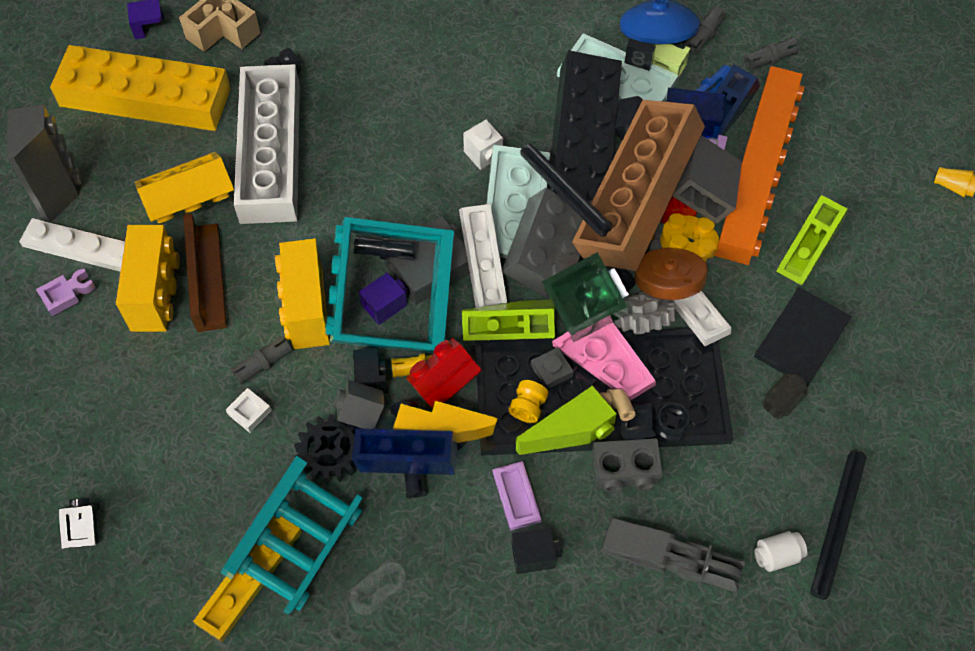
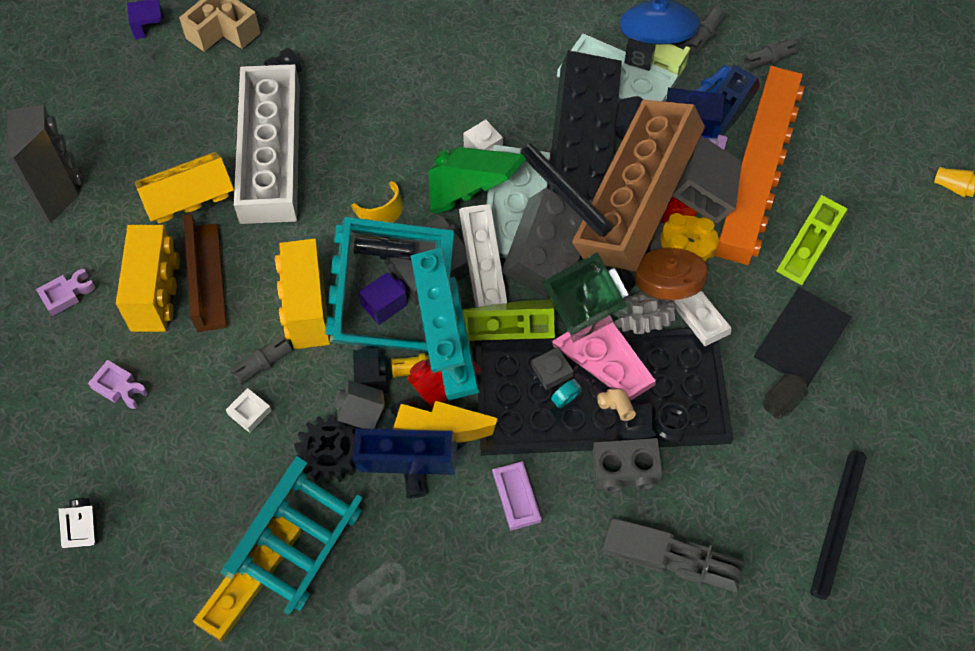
white plate [19,218,125,271] -> none
yellow brick [50,45,231,131] -> none
yellow wheel [509,380,549,423] -> none
black brick [511,528,561,574] -> none
lime slope [516,385,617,455] -> none
white brick [754,531,807,572] -> none
none -> lavender plate [88,360,148,409]
none -> yellow helmet [351,181,403,223]
none -> teal fence [410,247,480,400]
none -> green wedge [429,147,526,214]
none -> teal tile [551,379,582,408]

